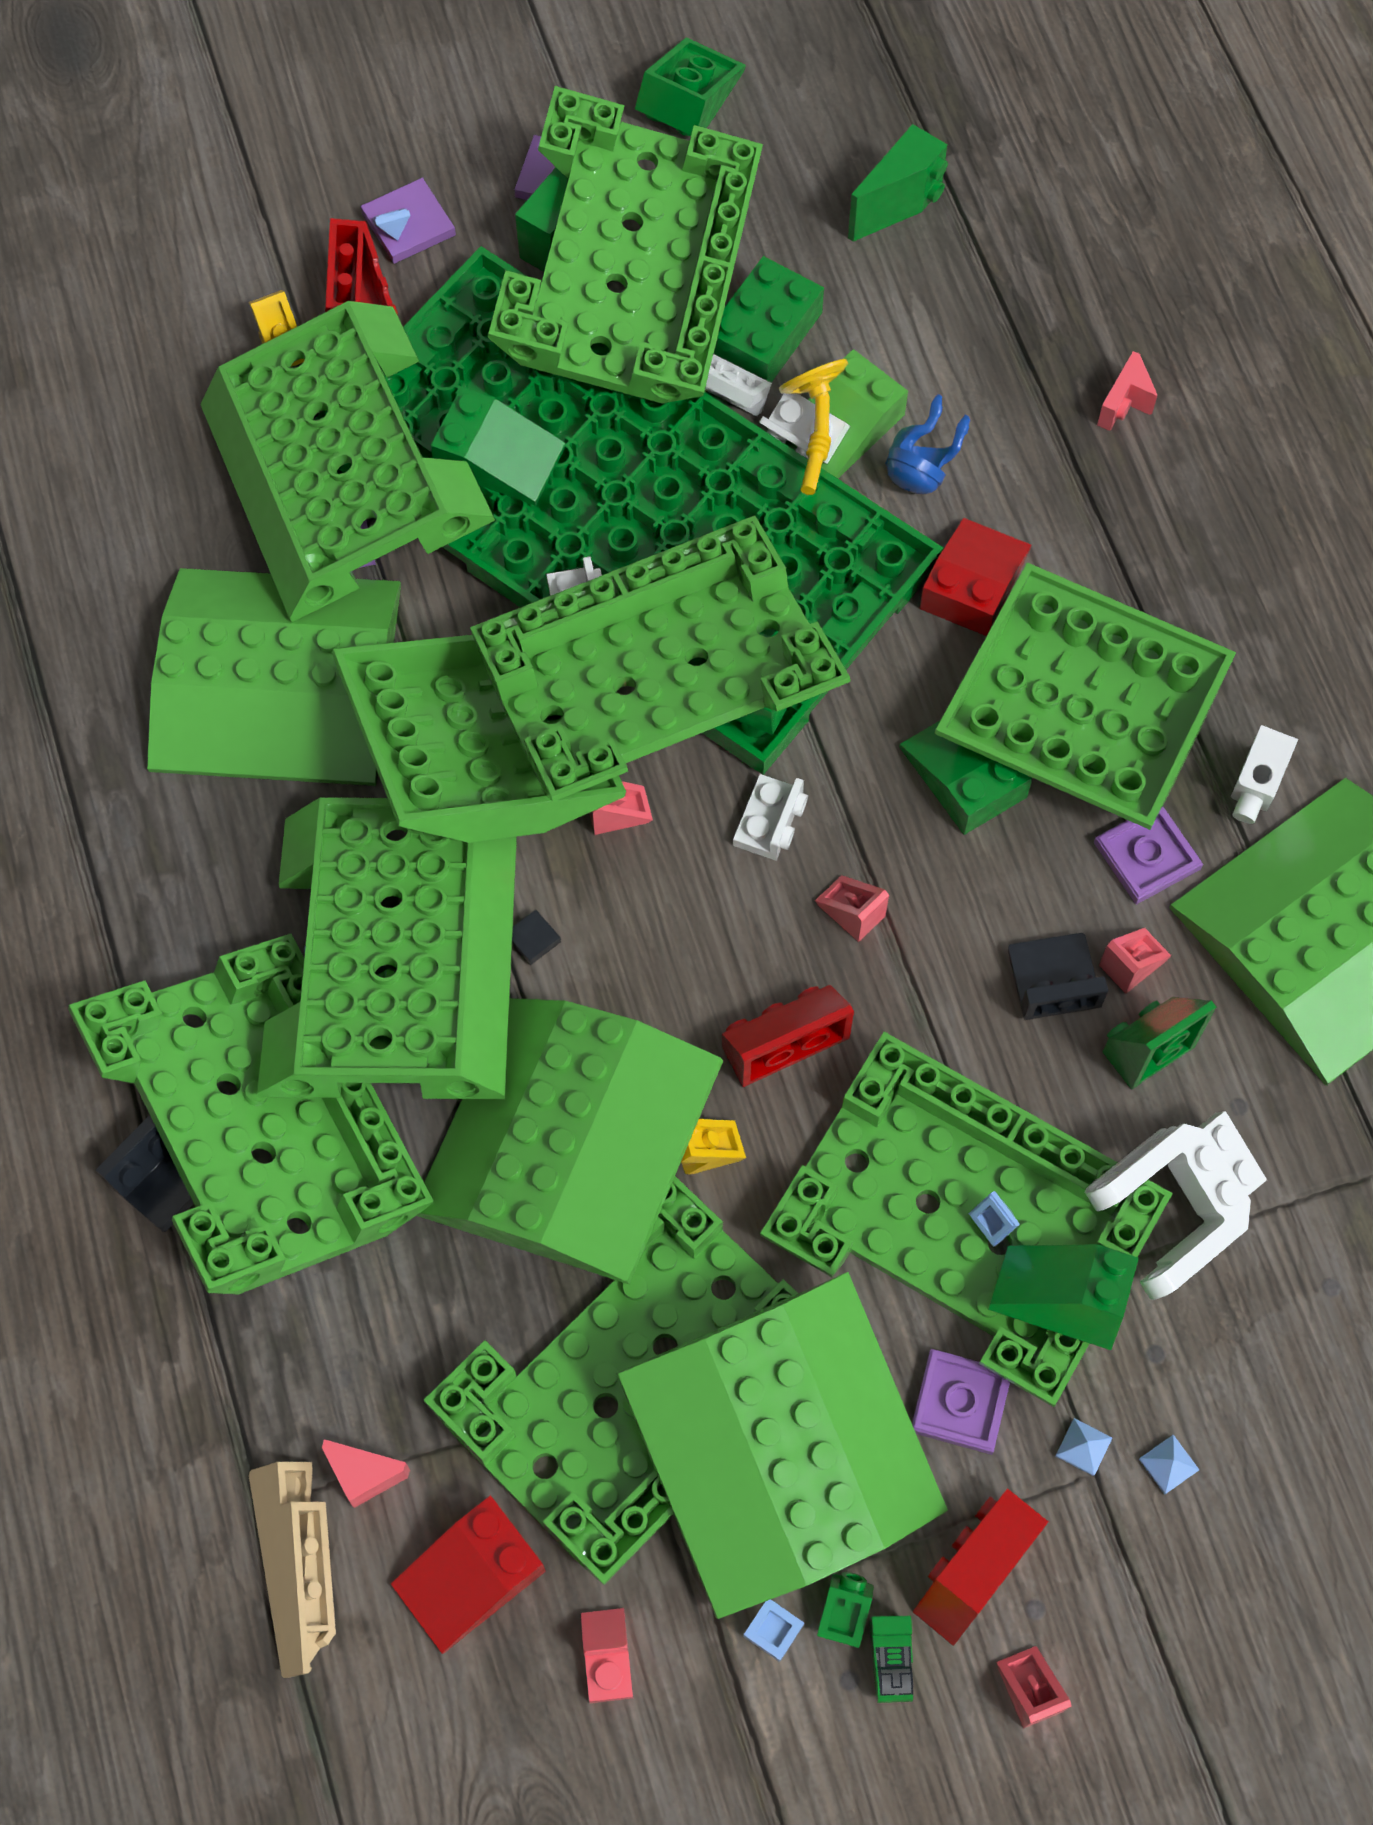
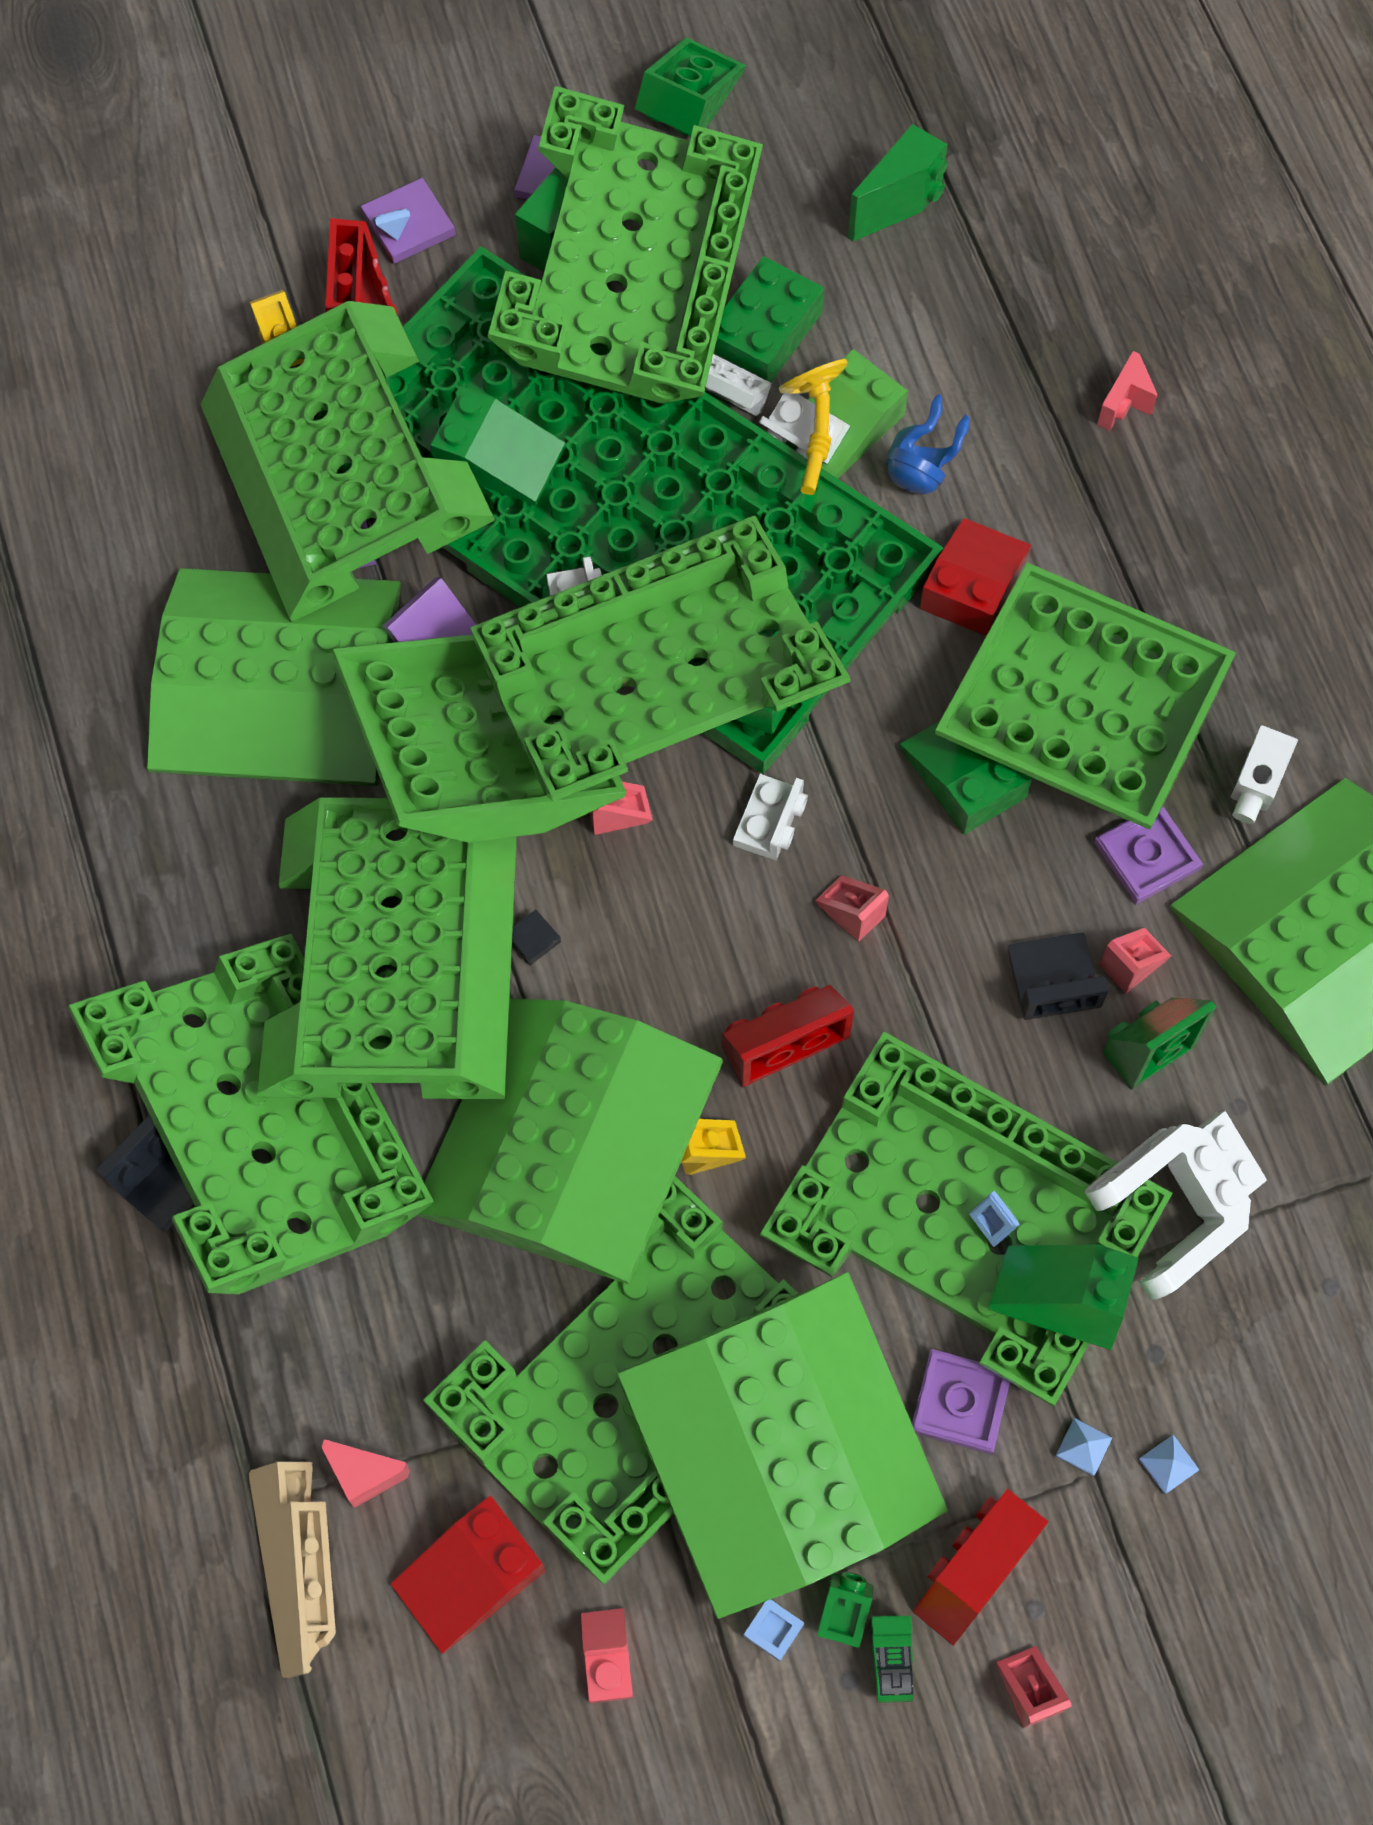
none -> medium lavender tile [382,577,476,643]

